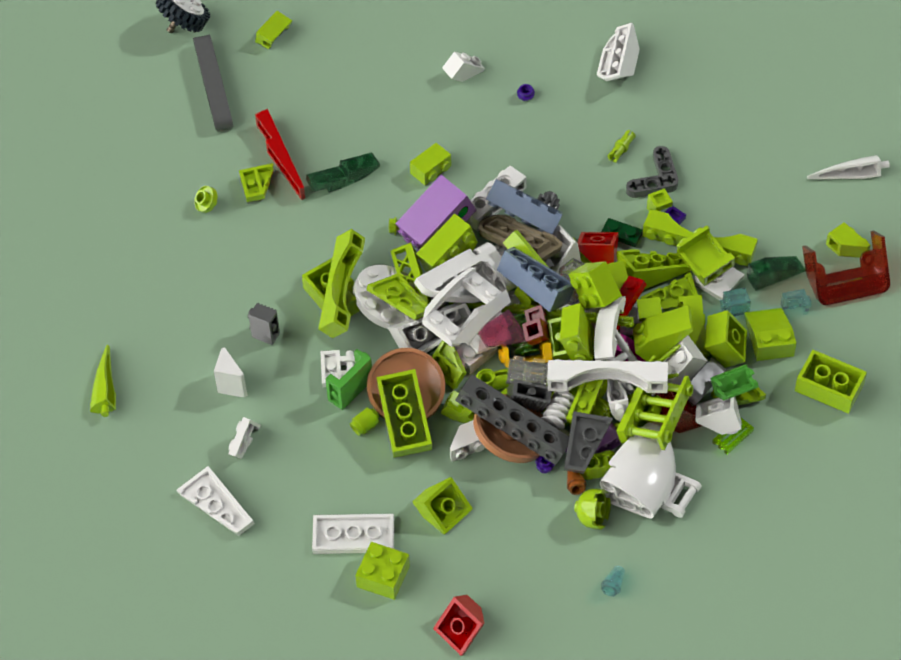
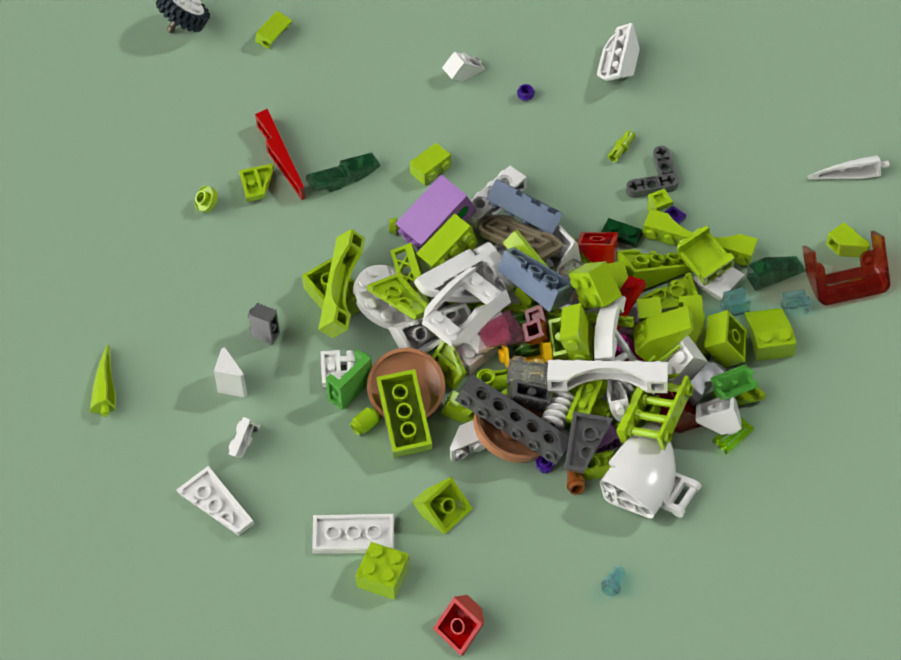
dark grey beam [193,34,233,131] -> none
dark grey gear [538,191,560,210] -> none
lime cylinder [574,489,611,530] -> none
lime brick [795,349,867,414] -> none

